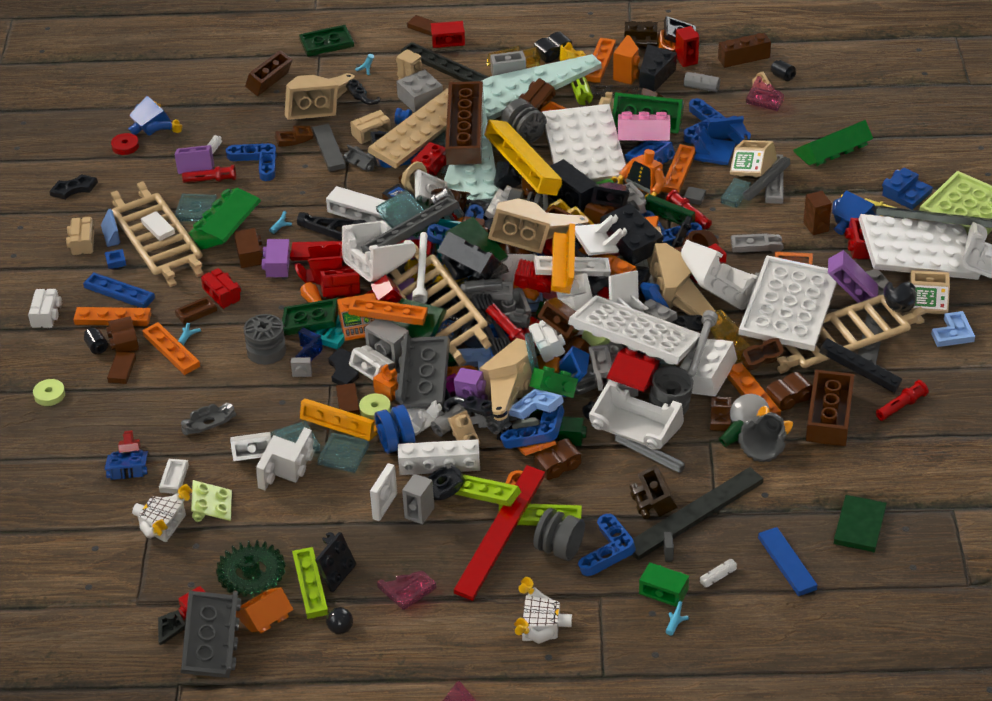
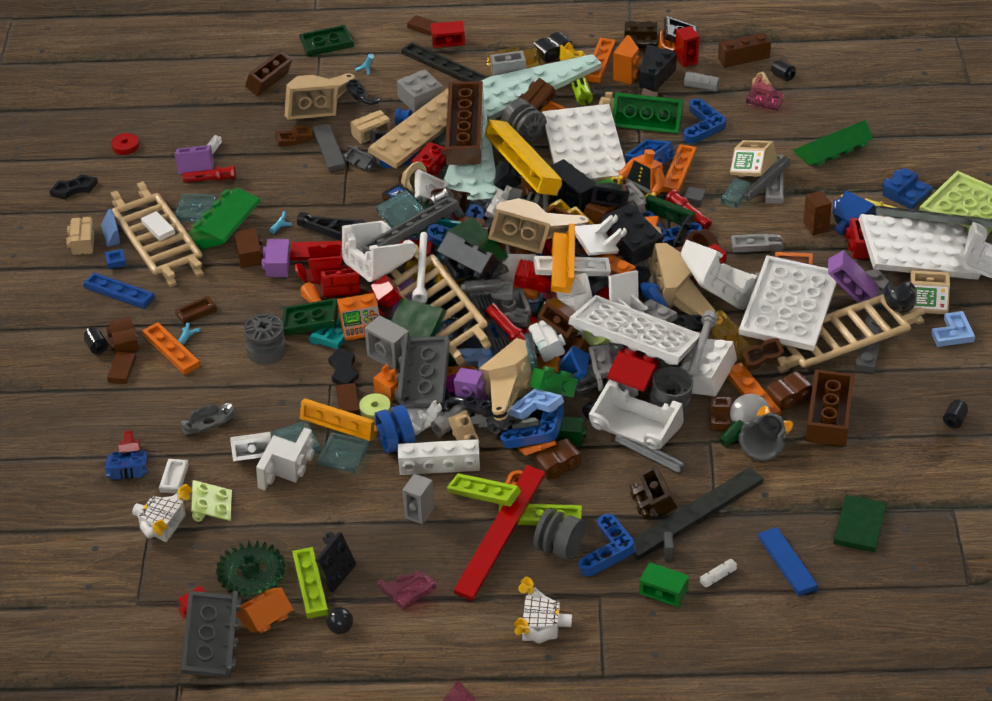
white brick [28,289,62,328] -> none
yellowish green piece [33,379,65,406] -> none
orange plate [73,307,152,326] -> none
torso [128,96,182,136] -> none
pearl dark grey piece [158,610,185,645] -> none
red brick [201,268,241,309] -> none
blue beam [226,143,277,181] -> none
light grey plate [291,358,312,377] -> none
clear blue bracket [295,328,323,361] -> none
white brick [326,186,400,229] -> none
orange plate [348,297,428,325] -> none
white brick [349,345,395,380] -> none
white plate [370,463,397,521] -> none
tan brick [396,49,422,80] -> none
black tile [428,466,464,501] -> none
bright pink brick [618,112,670,141] -> none
medium azure bar [665,601,689,636] -> none
blue plate [691,125,736,165] -> none
blue plate [707,116,751,145] -> none
black piece [819,338,902,393] -> none
red pin [876,380,929,421] -> none
none -> black brick [943,399,968,429]

